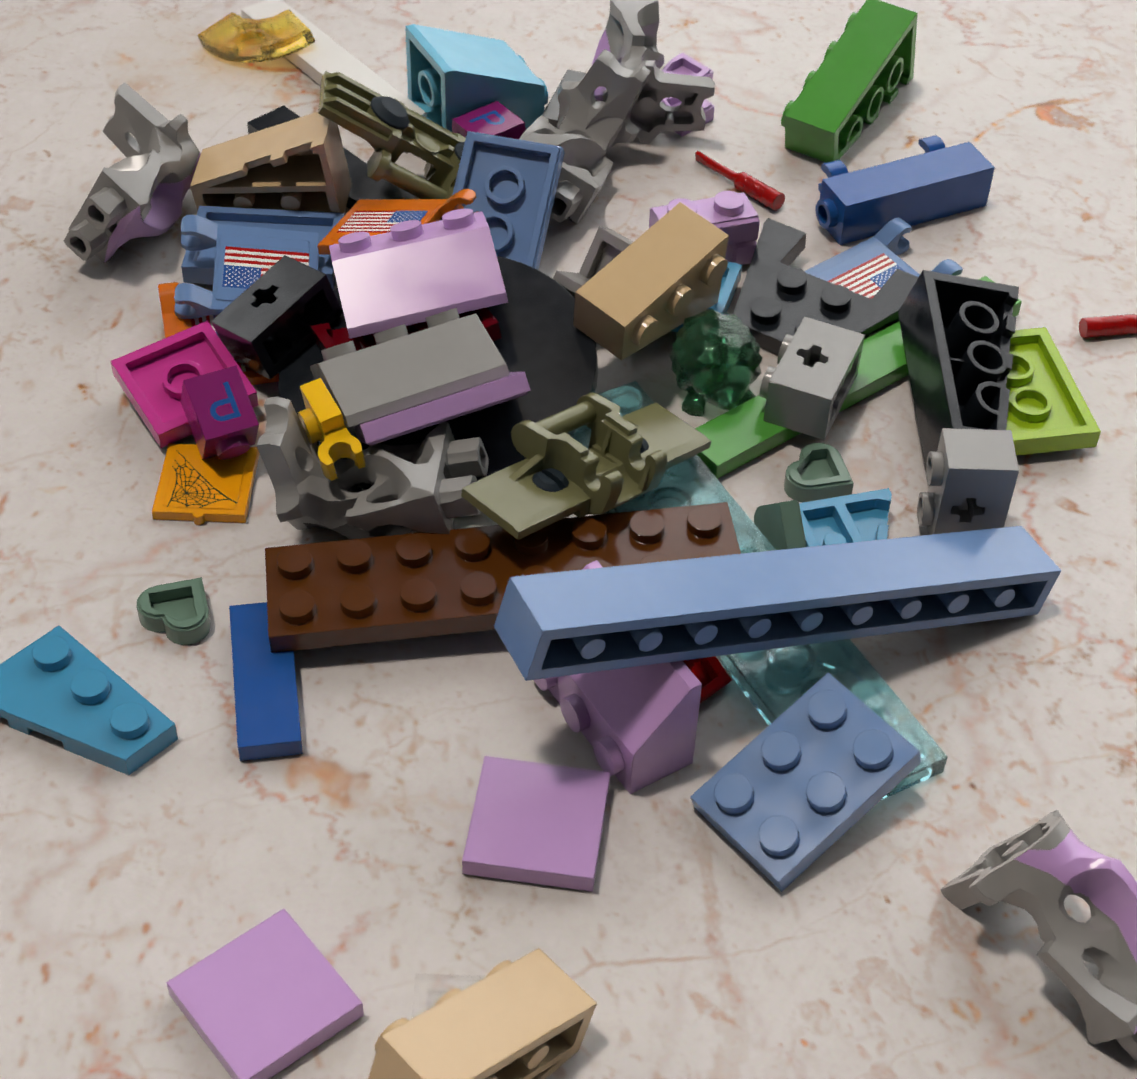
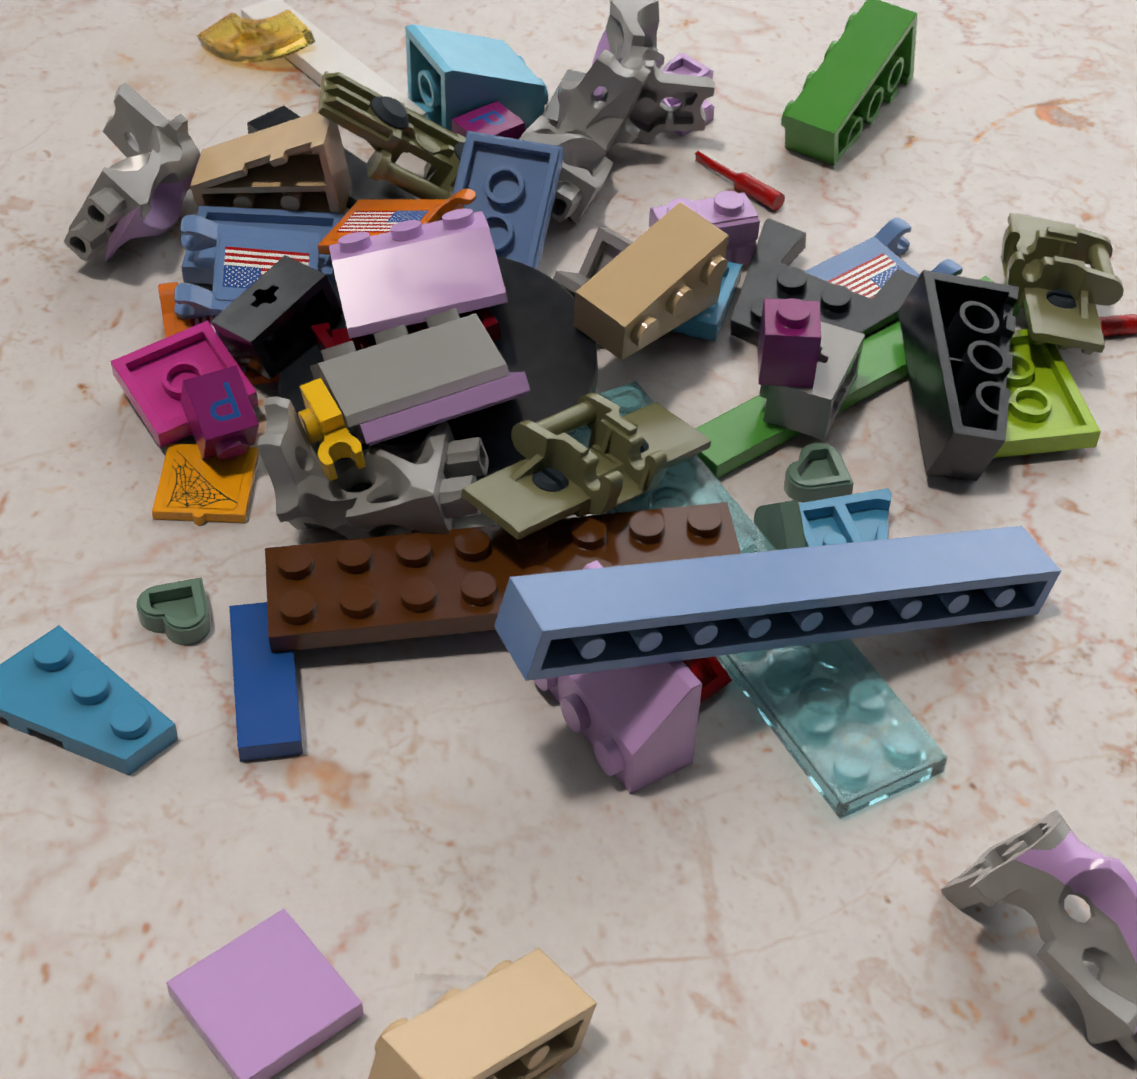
lavender tile [462,756,610,891] -> none
clear green animal [669,309,762,416] -> none
medium blue plate [690,672,921,892] -> none
blue brick [815,135,995,245] -> none
light grey brick [917,428,1019,535] -> none
none -> magenta brick [757,298,822,388]
none -> olive piece [1001,213,1124,355]

